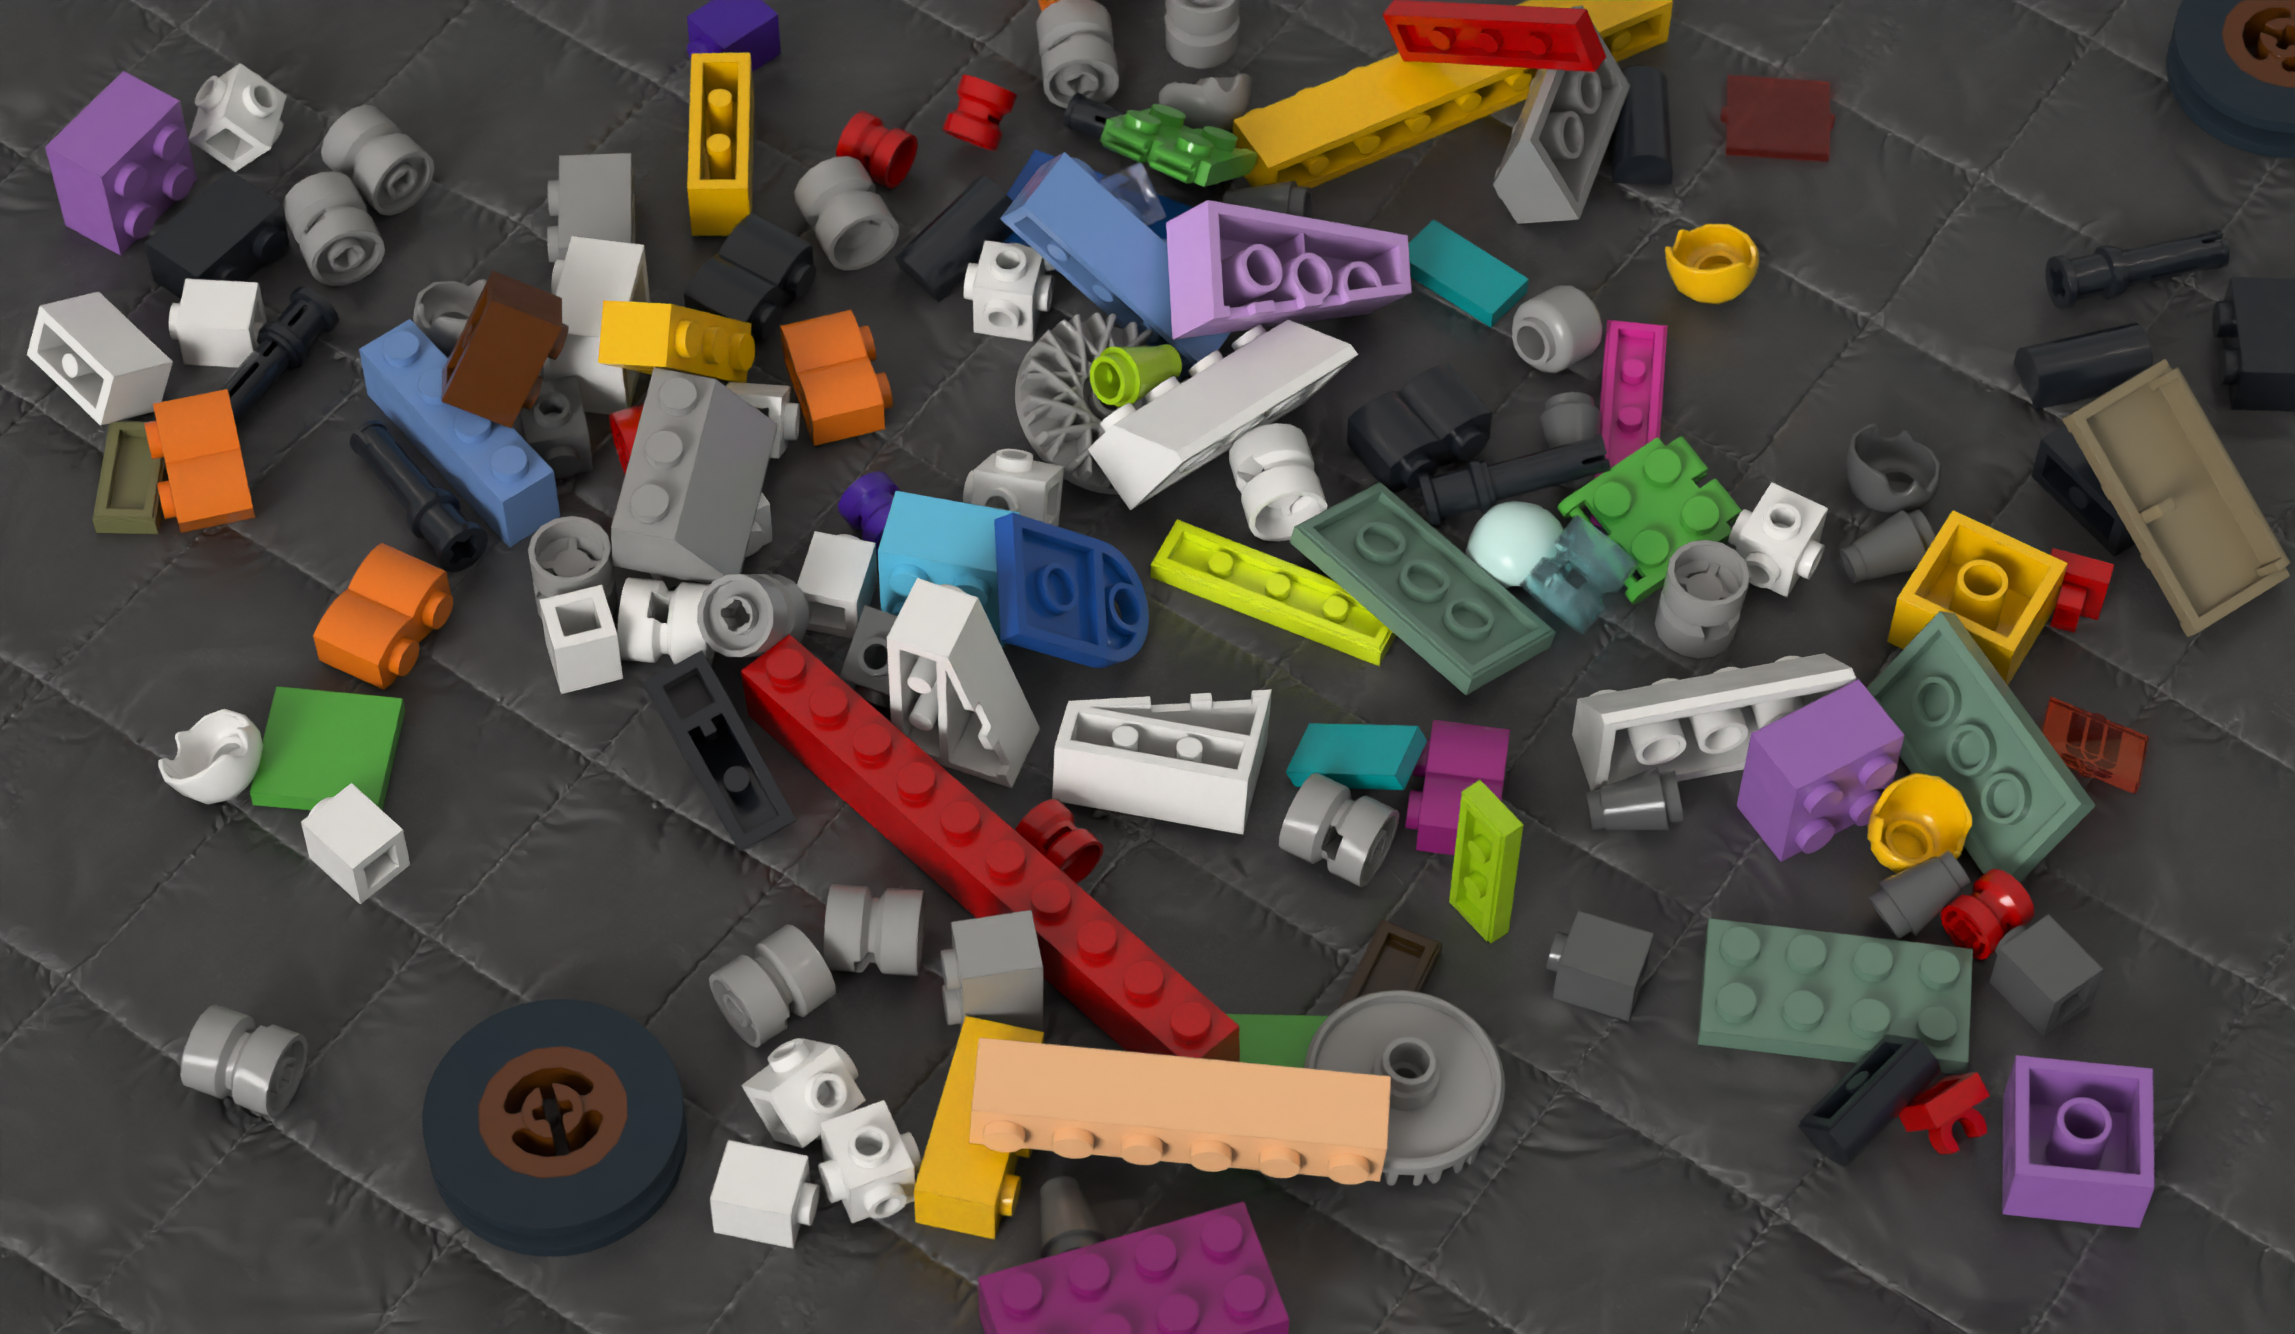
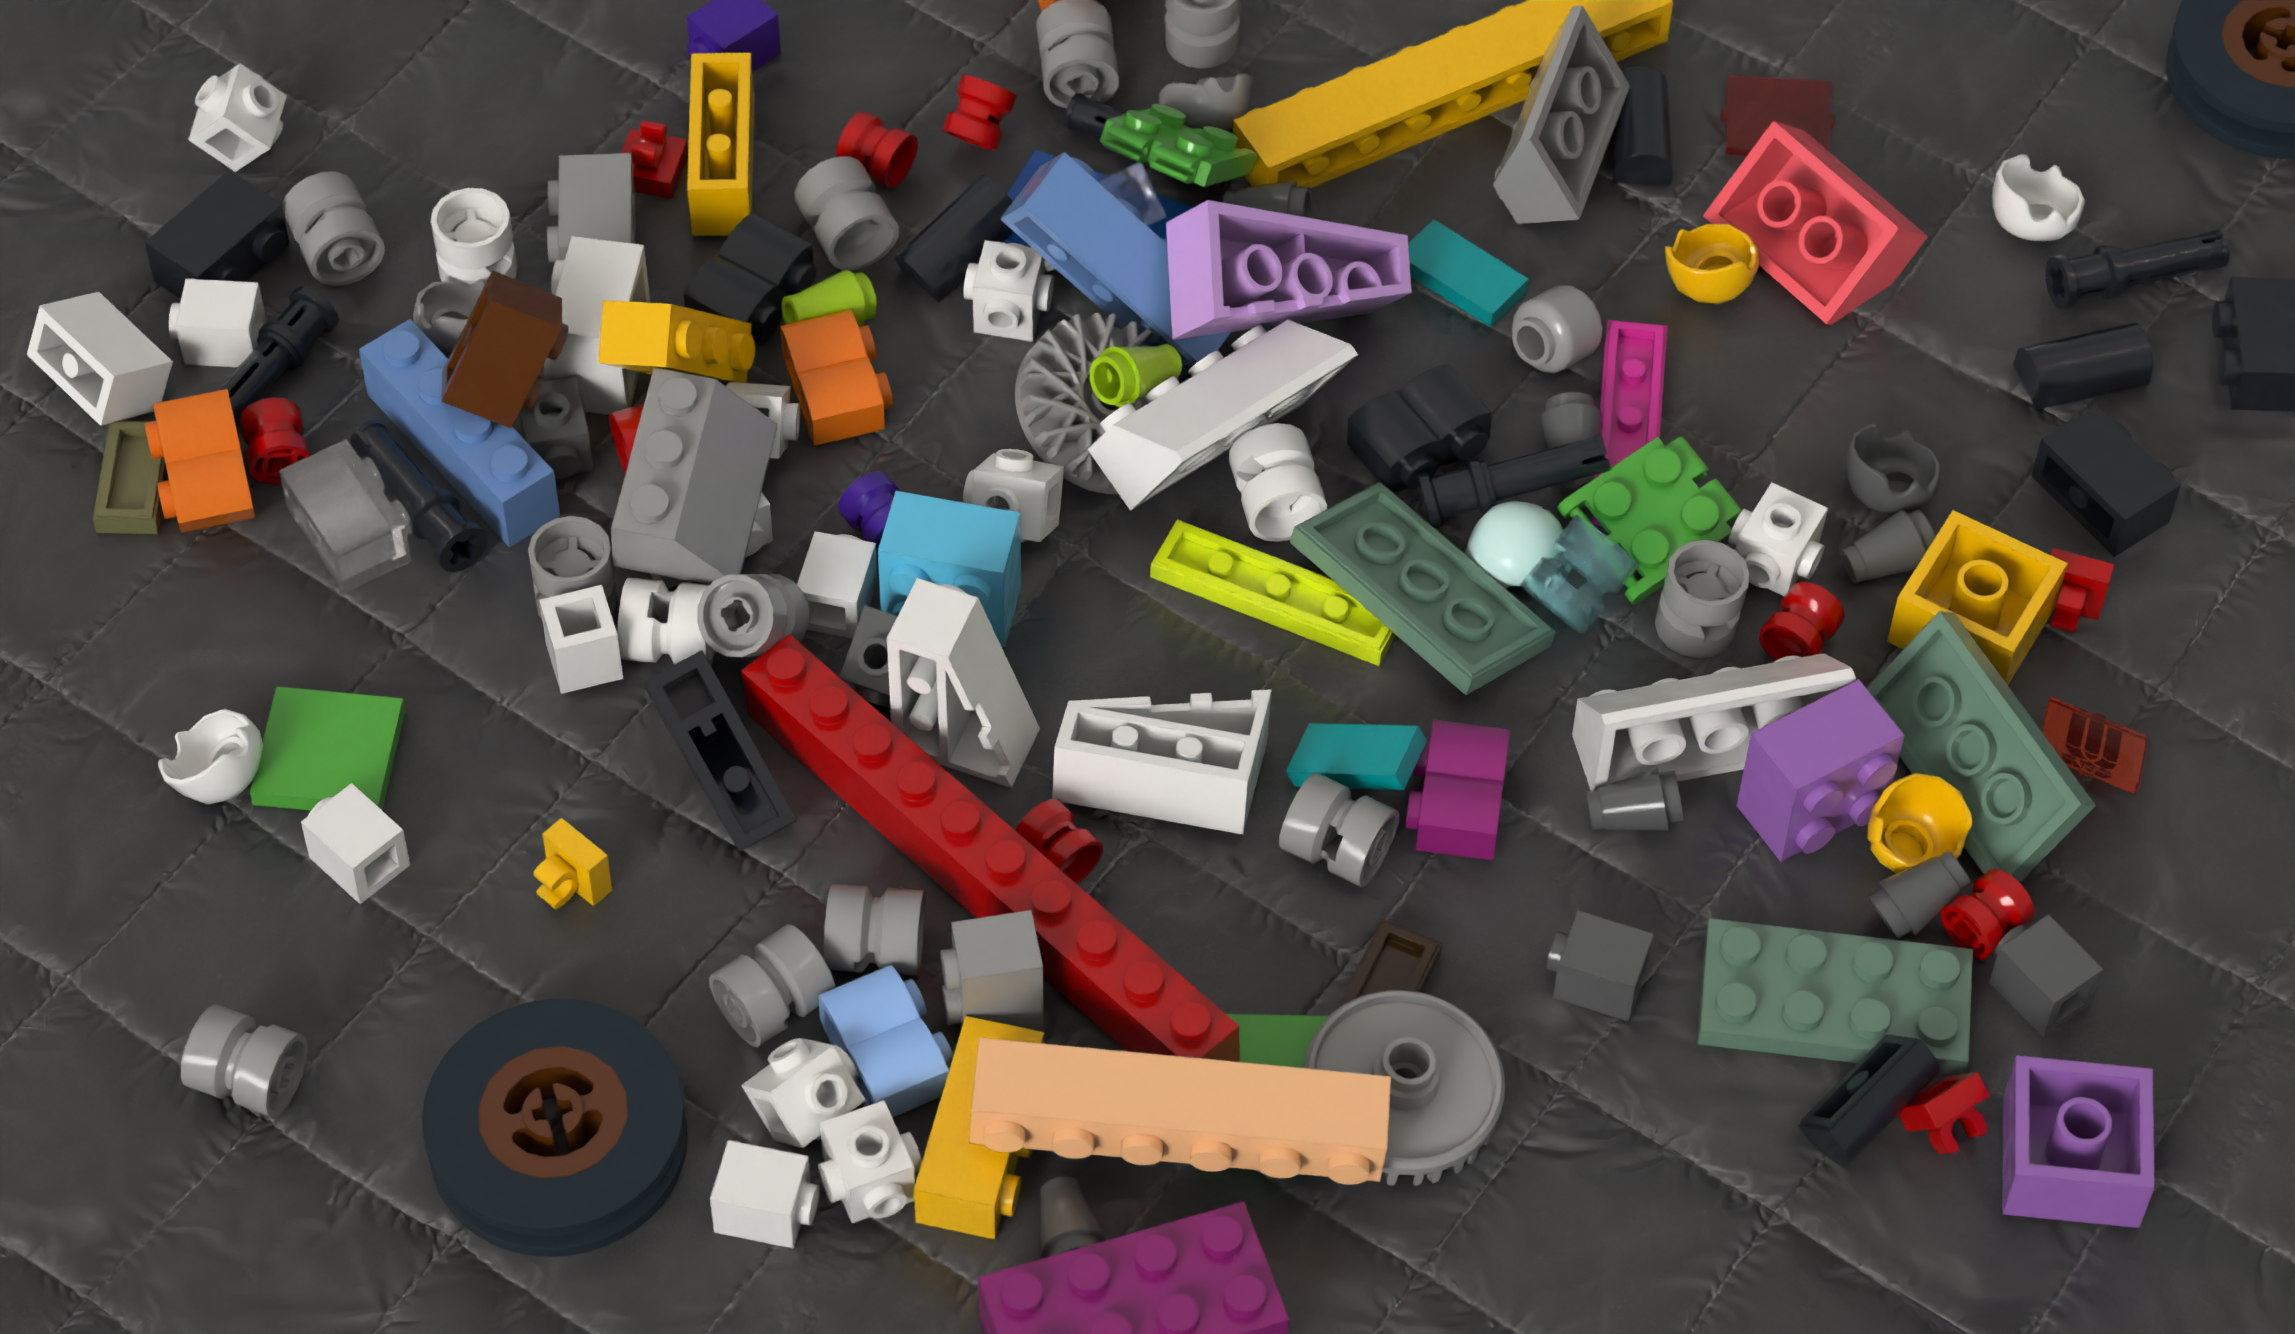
medium lavender brick [45,71,197,256] -> none
orange brick [313,543,453,690] -> none
light grey wheel [321,105,434,216] -> none
blue tile [994,512,1149,668] -> none
red plate [1382,0,1607,72] -> none
lime tile [1449,780,1524,944] -> none
dark tan container [2062,359,2291,637] -> none
none -> red wheel [239,397,311,485]
none -> clear brick [279,439,414,593]
none -> white wheel [431,188,518,286]
none -> yellow tile [533,818,612,910]
none -> red tile [621,120,688,199]
none -> lime cone [781,270,877,327]
none -> light blue brick [818,965,953,1118]
none -> coral slope [1703,121,1928,325]
none -> red wheel [1759,582,1845,661]
none -> white hair [1992,155,2085,241]

